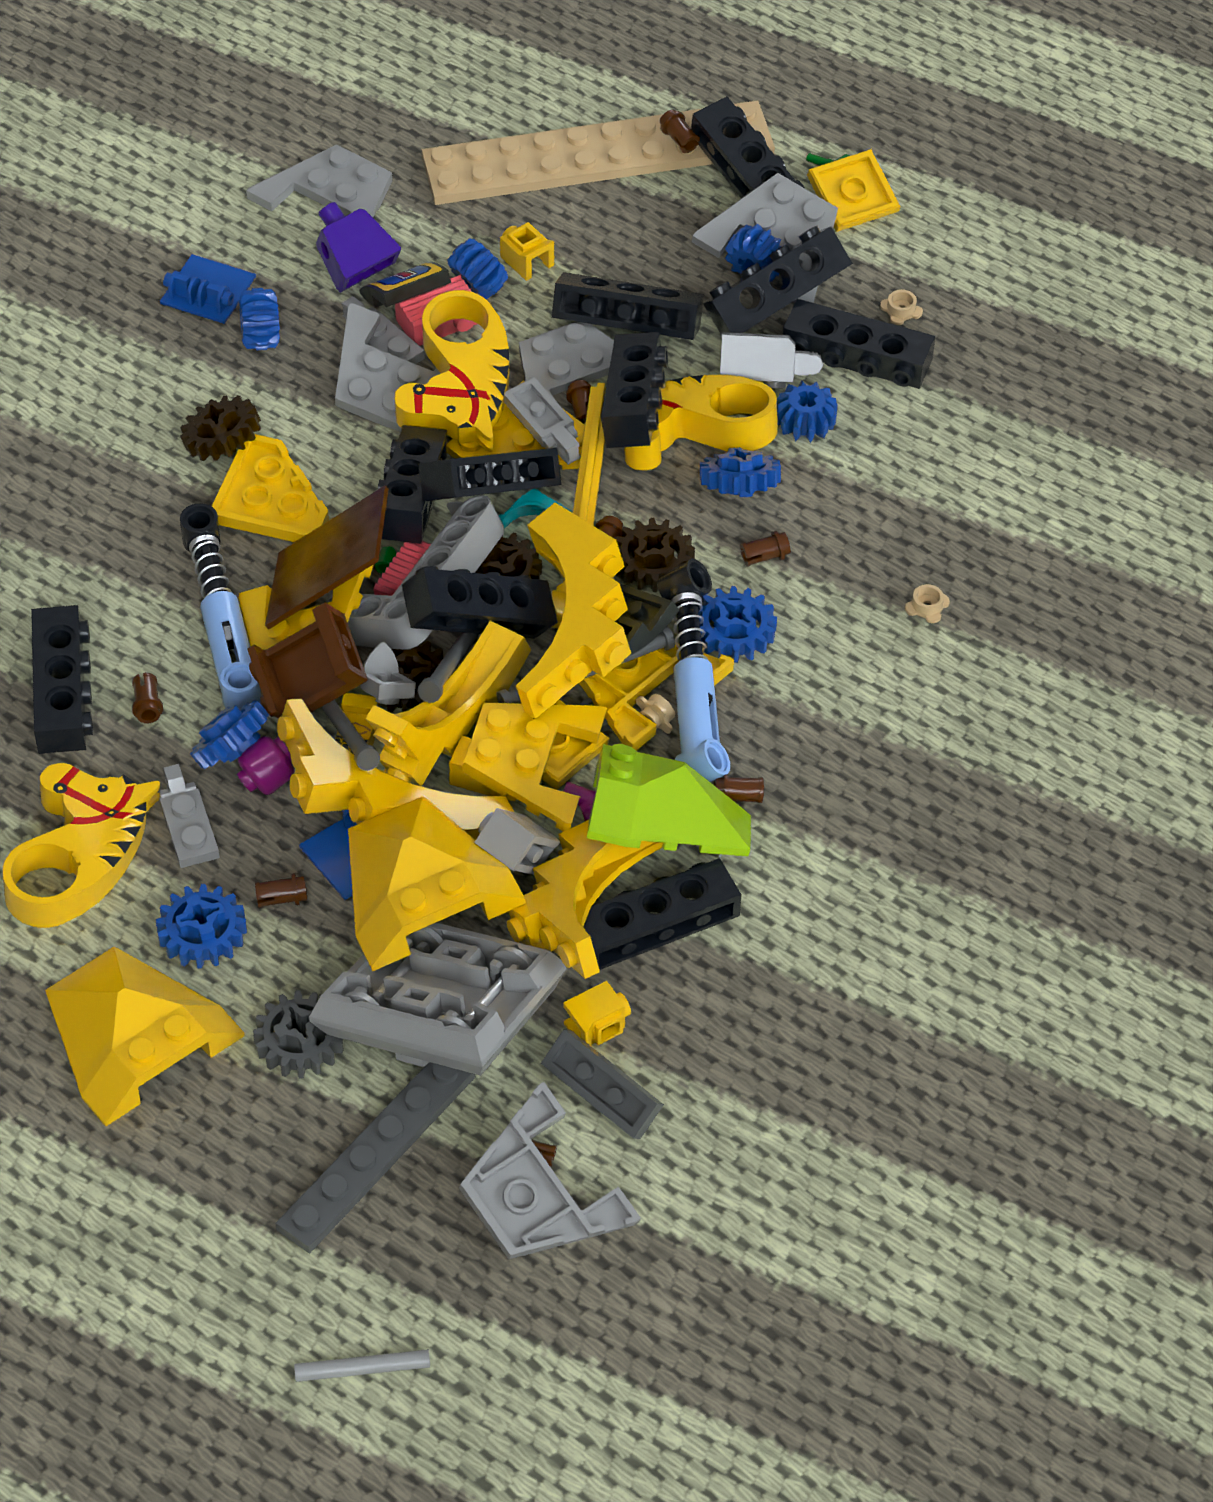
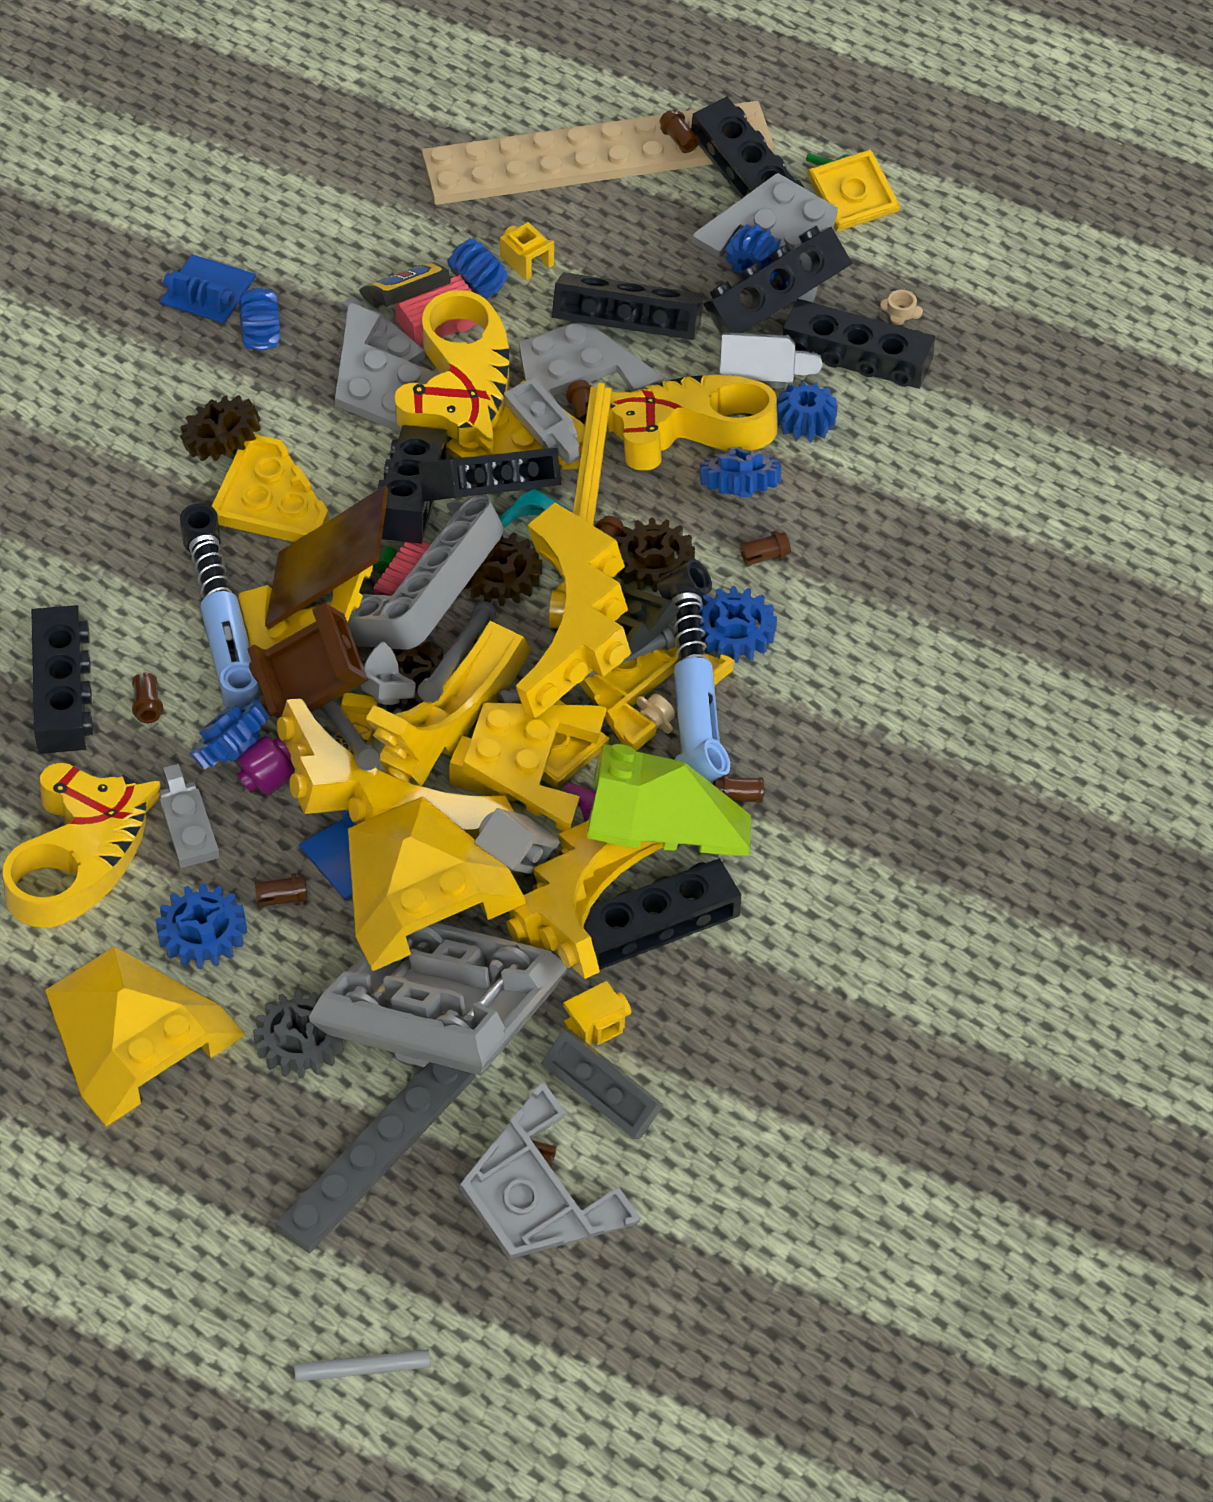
light grey wing [246,144,393,217] -> none
dark purple torso [316,202,401,293] -> none
black brick [401,566,558,639] -> none
black brick [601,332,668,448] -> none
tan plate [905,584,950,623] -> none

